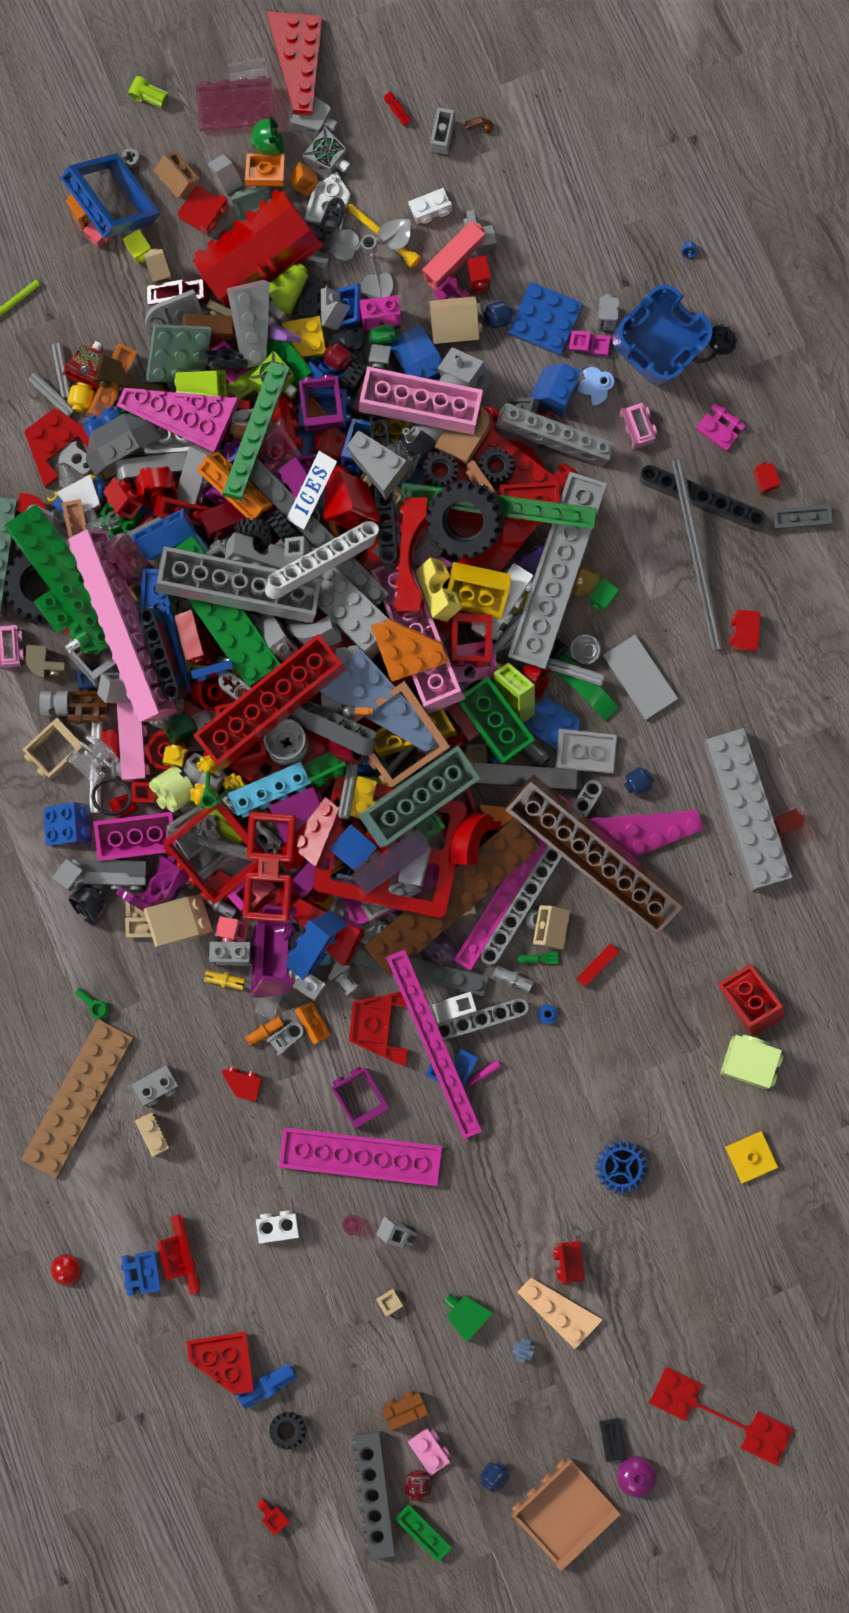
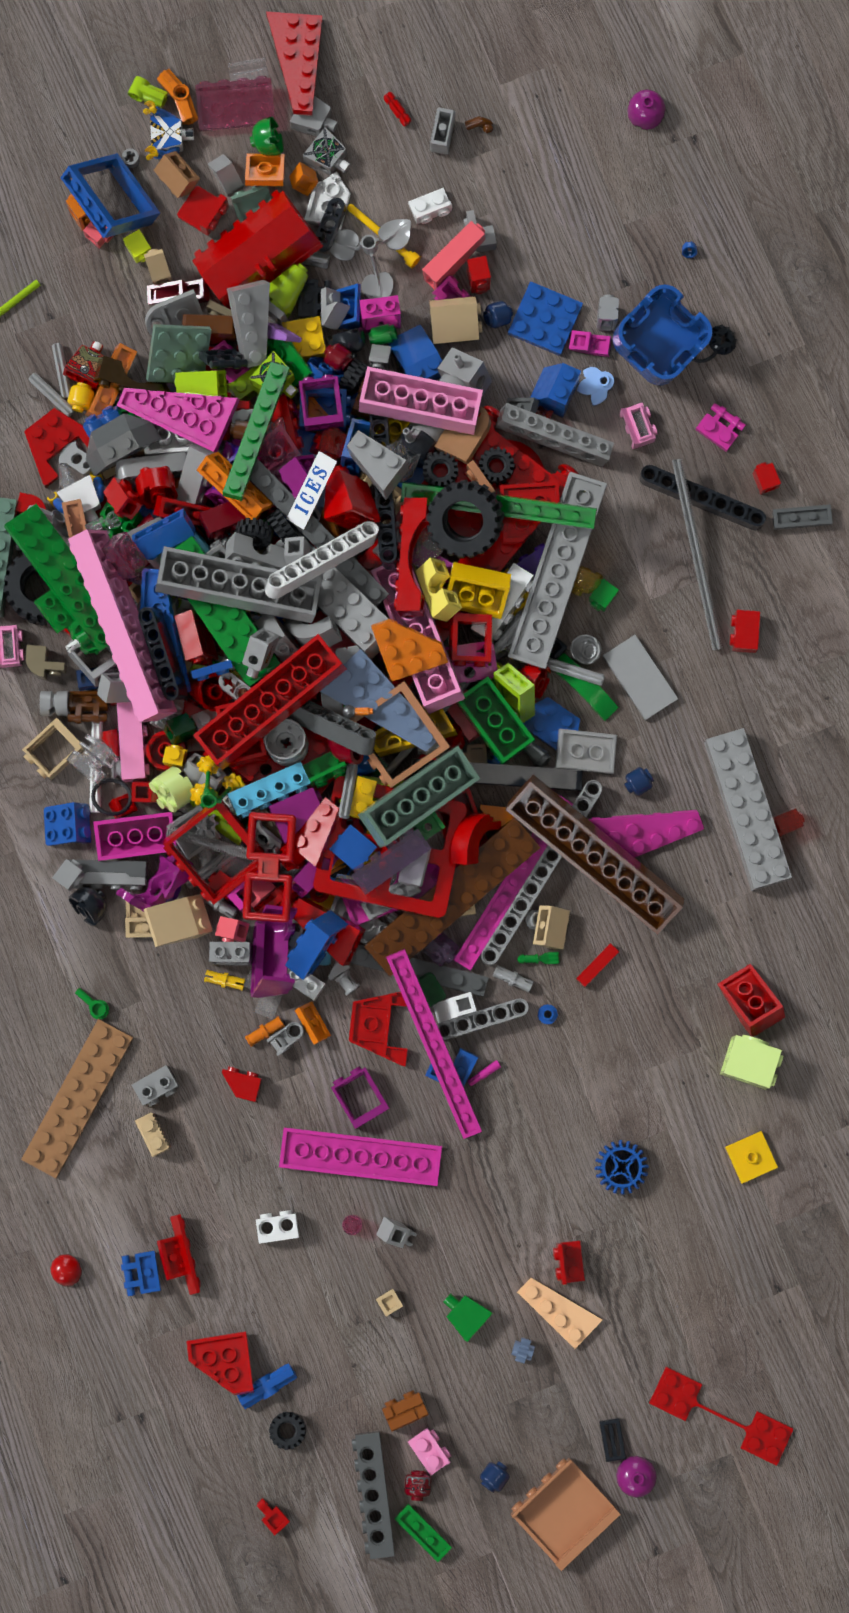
none -> torso [143,100,194,160]
none -> orange piece [157,69,198,125]
none -> light grey torso [242,628,280,678]
none -> dark green piece [418,972,446,1007]
none -> magenta cylinder [627,89,666,130]

